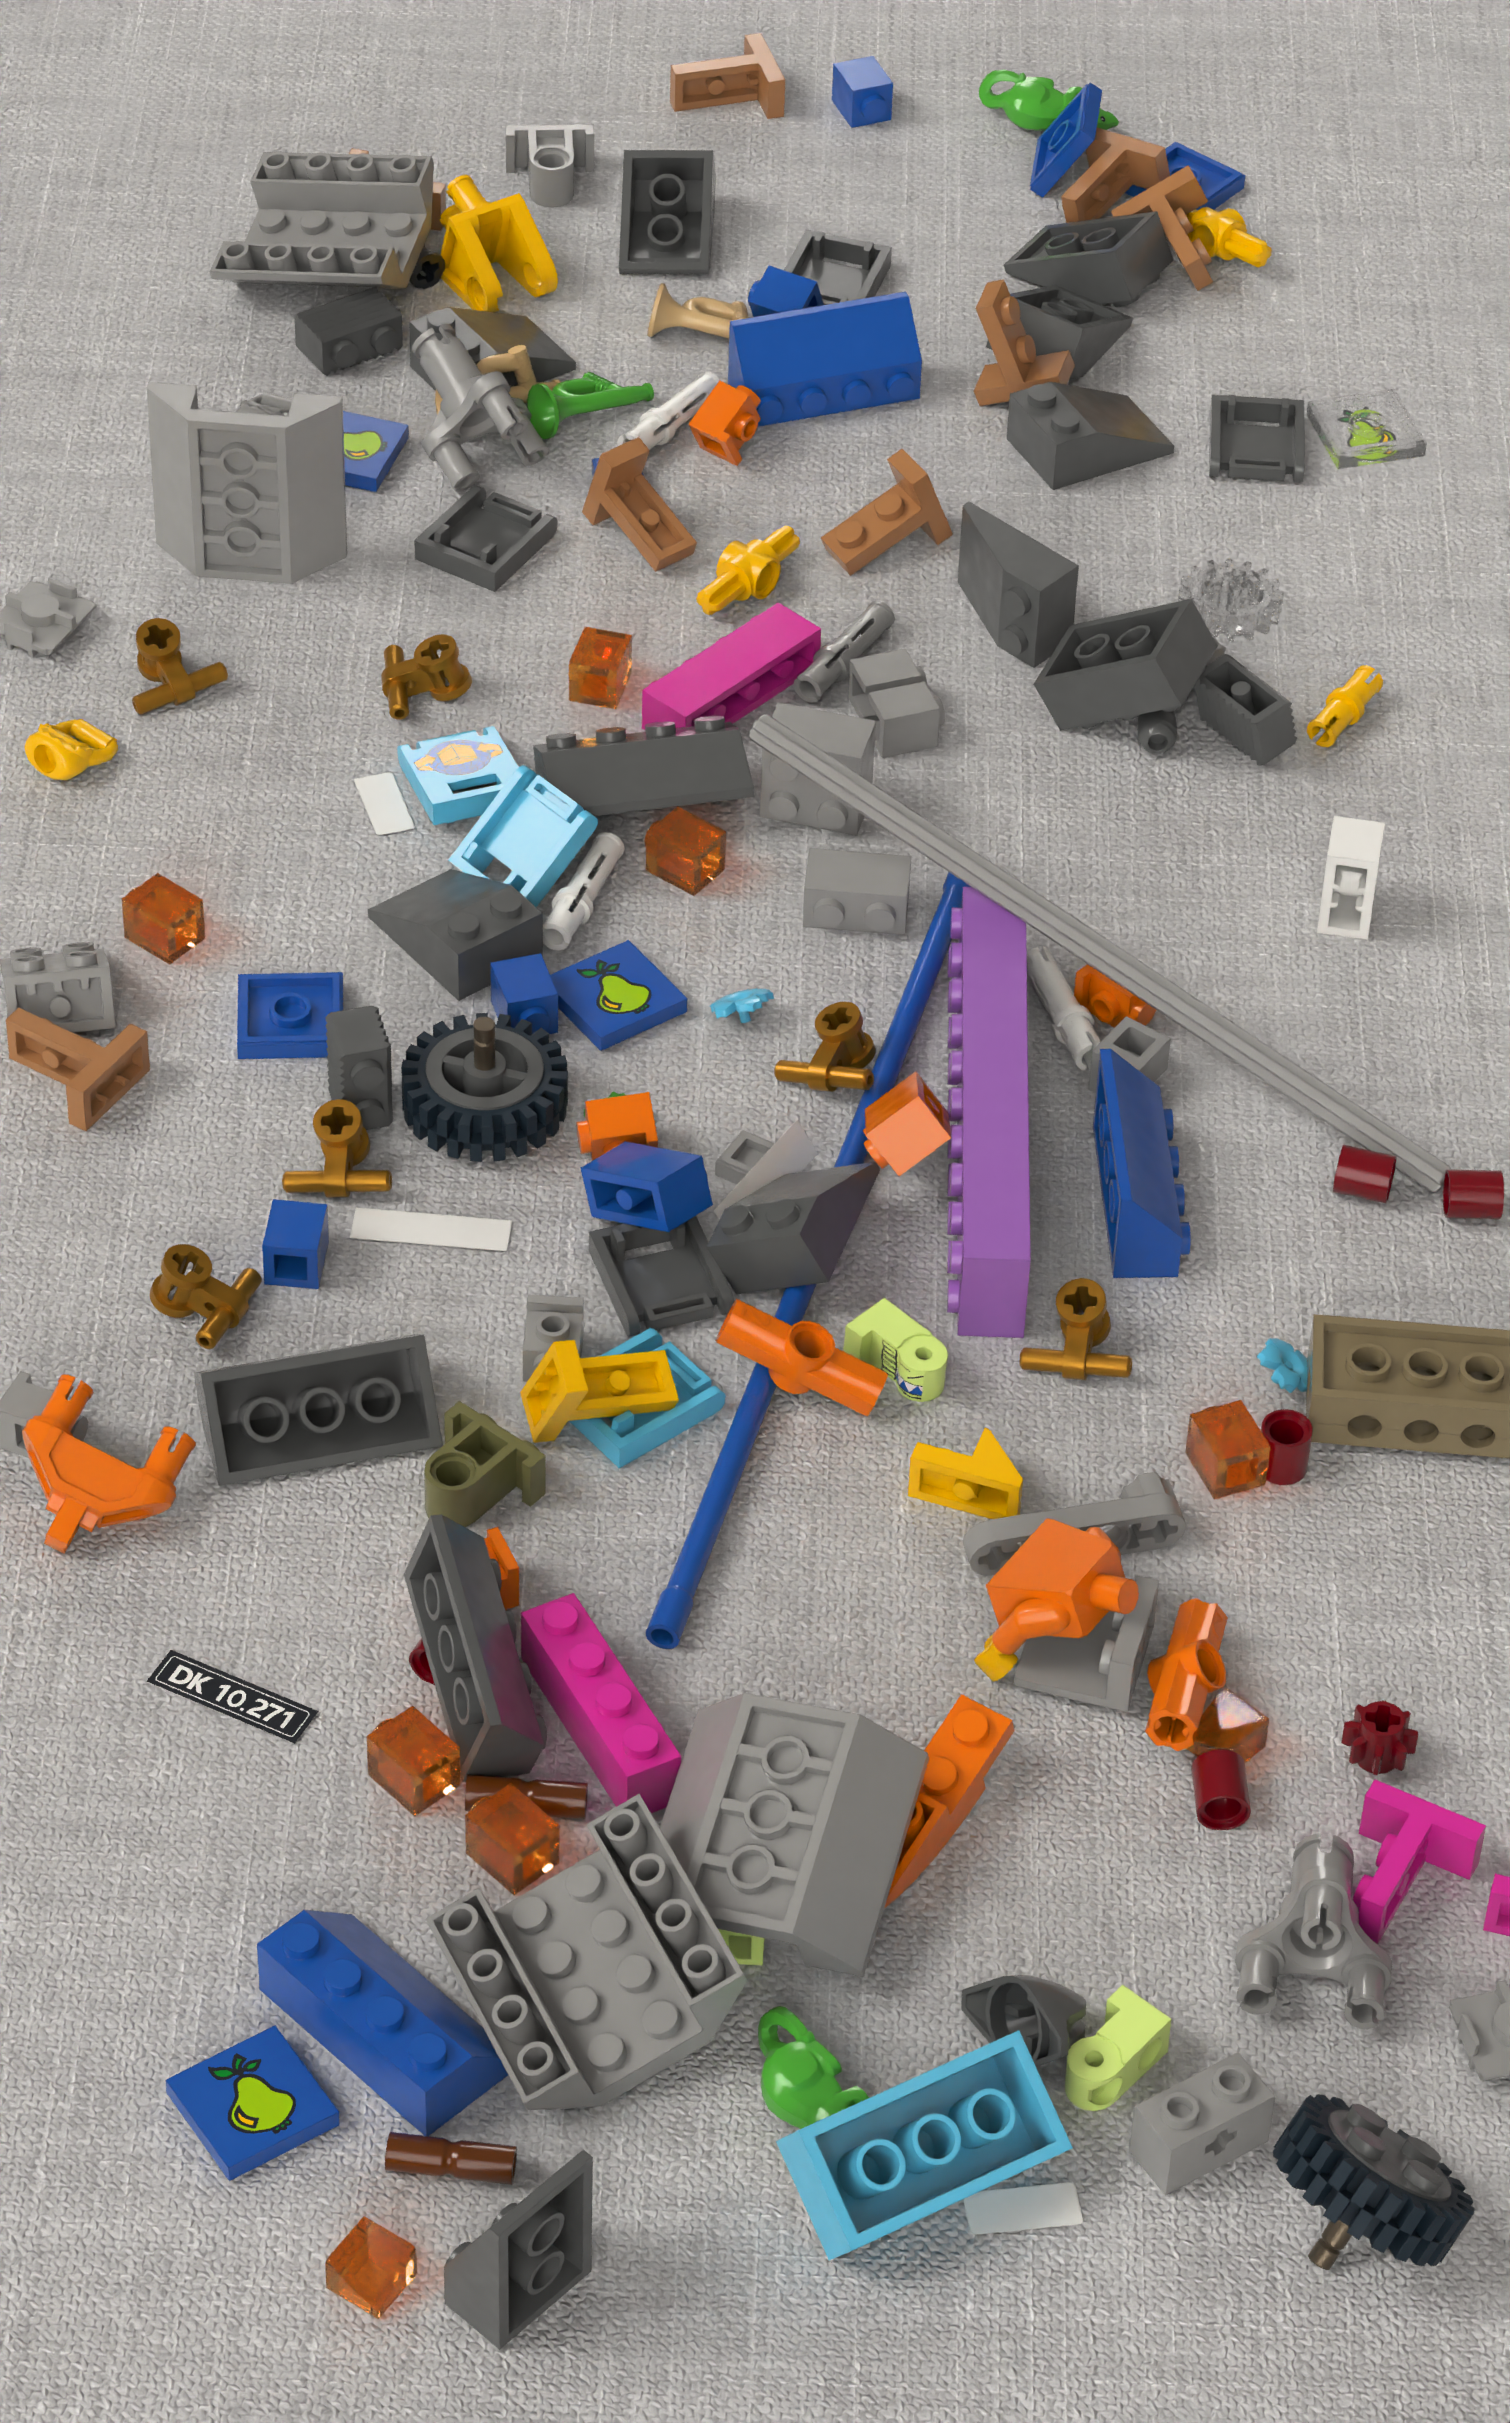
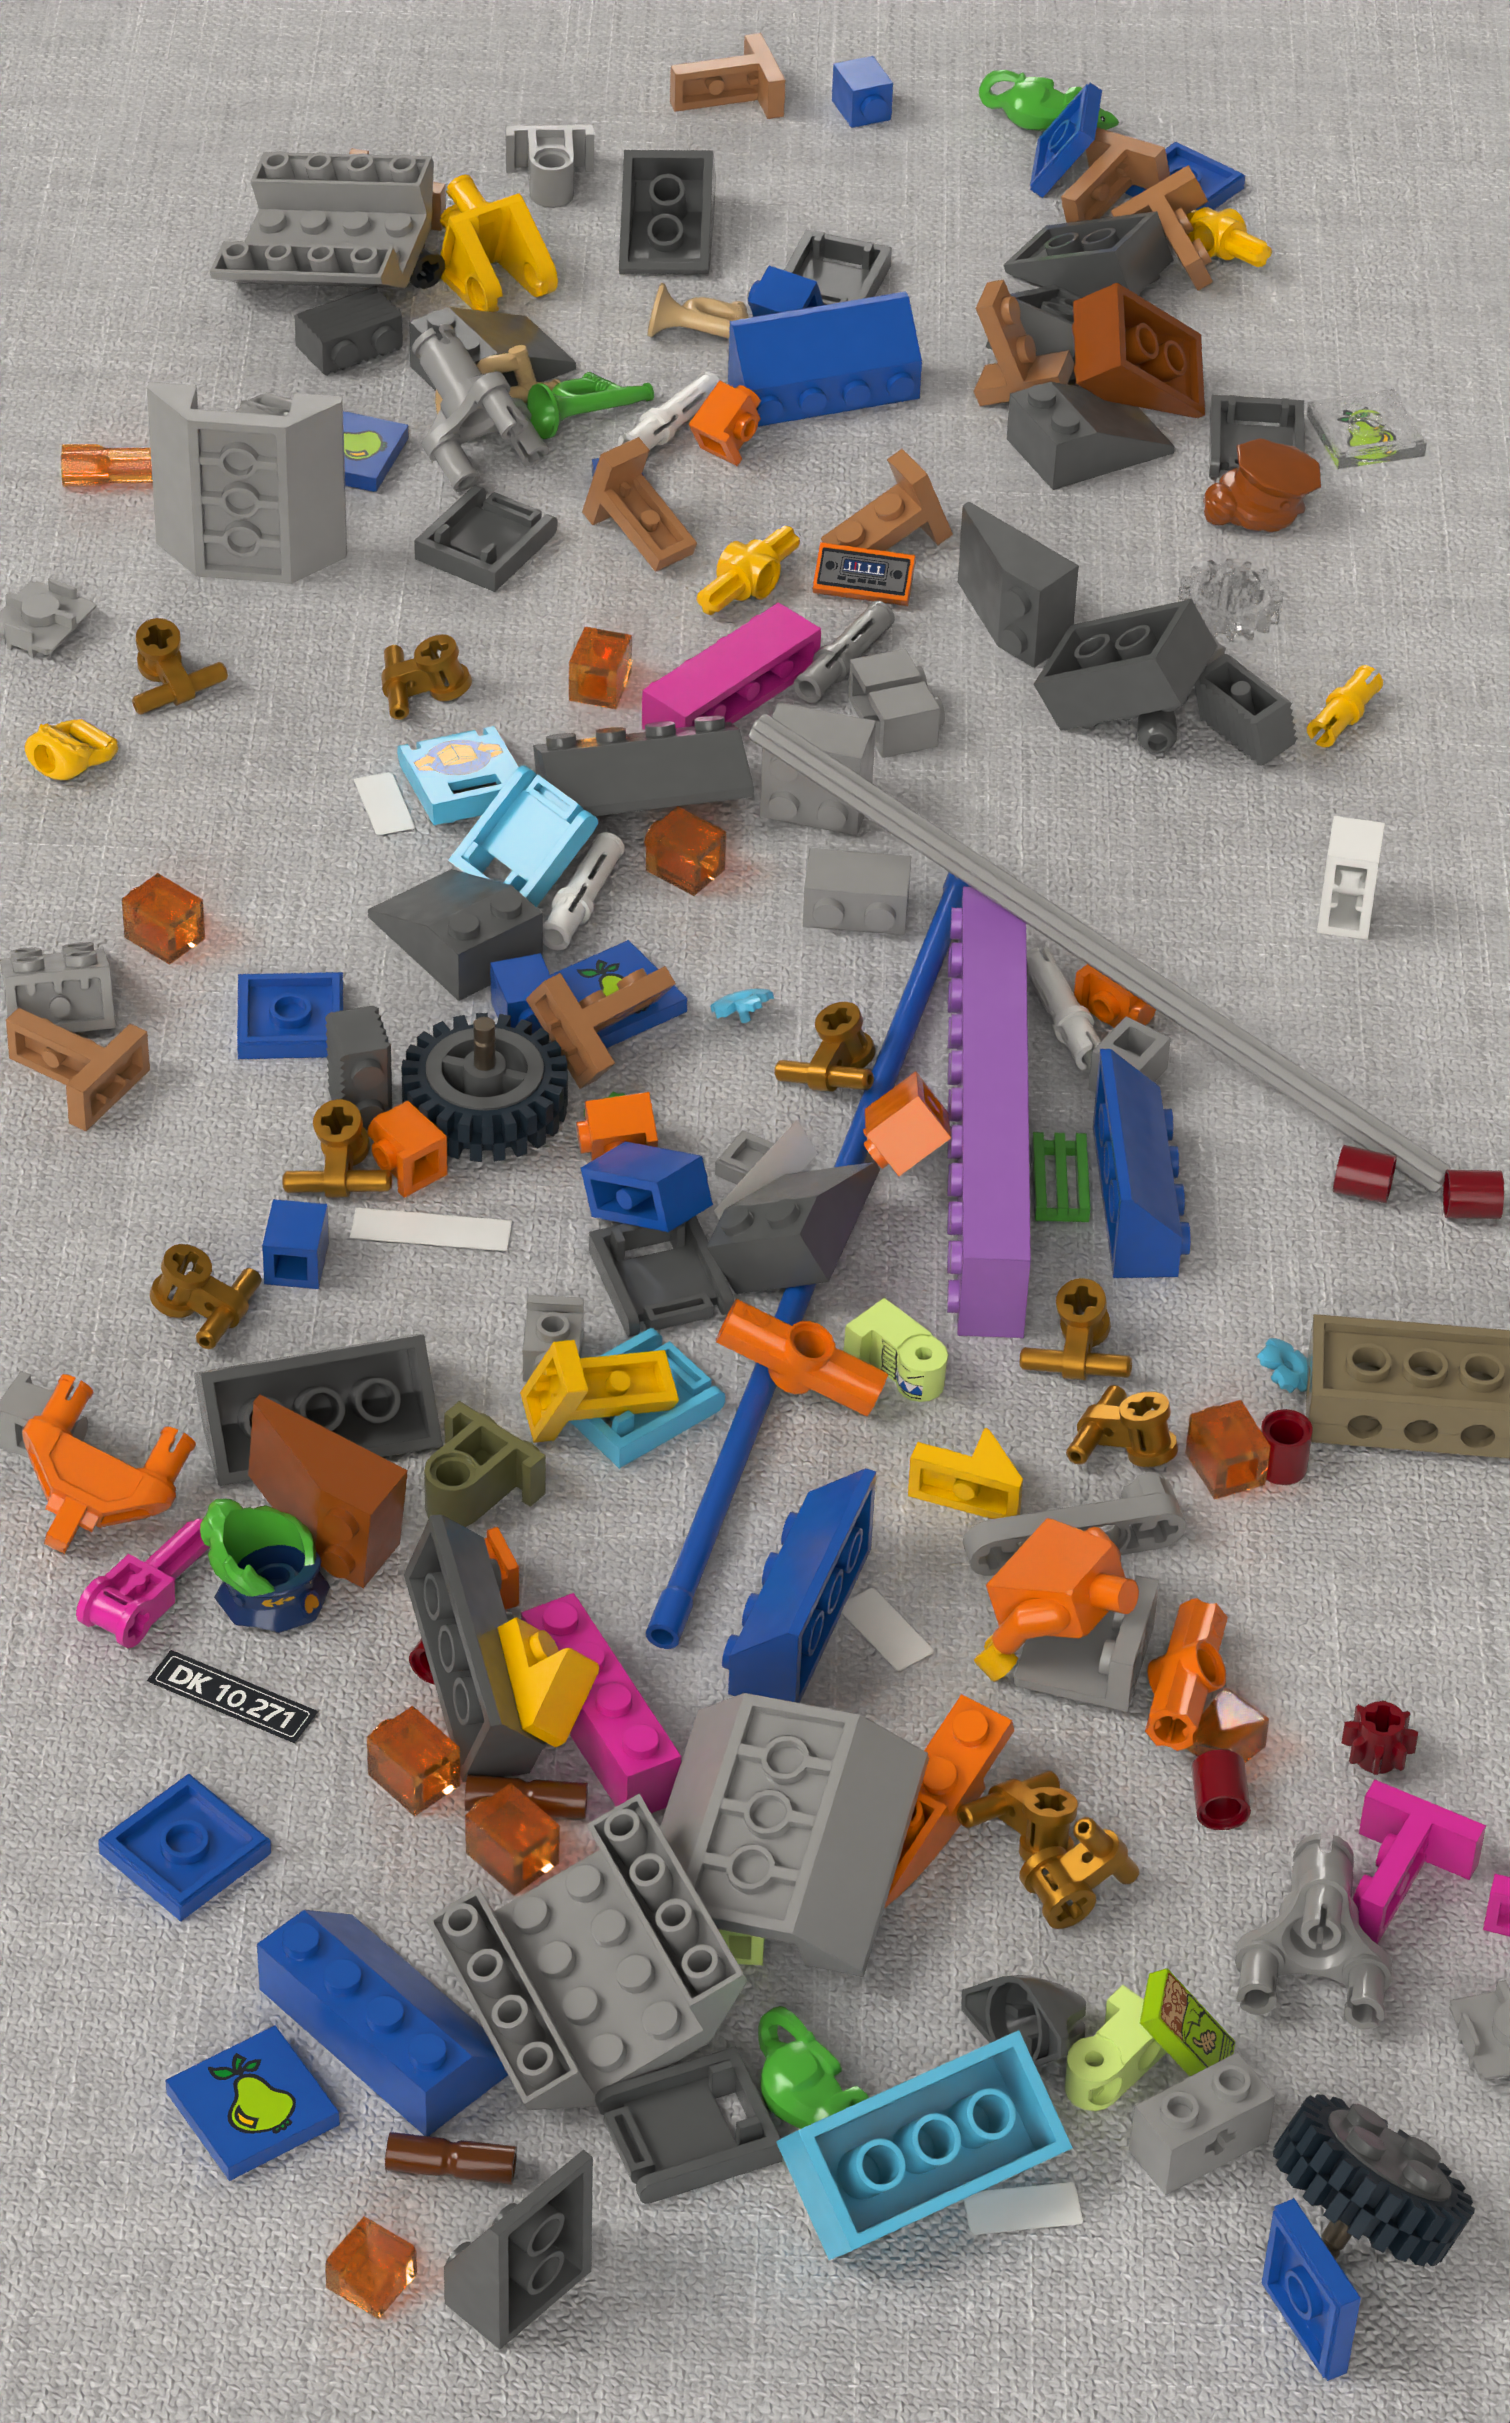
none -> clear orange axle [61,444,153,487]
none -> dark pink connector [76,1518,210,1649]
none -> blue tile [98,1774,271,1921]
none -> piece [200,1499,330,1633]
none -> dark orange slope [248,1394,408,1589]
none -> orange brick [367,1101,448,1198]
none -> yellow slope [497,1617,599,1748]
none -> medium nougat bracket [526,966,676,1089]
none -> dark grey container [595,2046,783,2204]
none -> blue slope [722,1468,876,1703]
none -> tile [812,542,916,606]
none -> white sticker [842,1588,934,1671]
none -> pearl gold piece [957,1771,1078,1861]
none -> pearl gold piece [1019,1817,1139,1929]
none -> bright green tile [1032,1132,1090,1222]
none -> pearl gold piece [1066,1385,1178,1467]
none -> dark orange slope [1072,283,1205,418]
none -> tile [1140,1968,1235,2076]
none -> dark orange piece [1203,438,1321,532]
none -> blue tile [1261,2198,1361,2381]

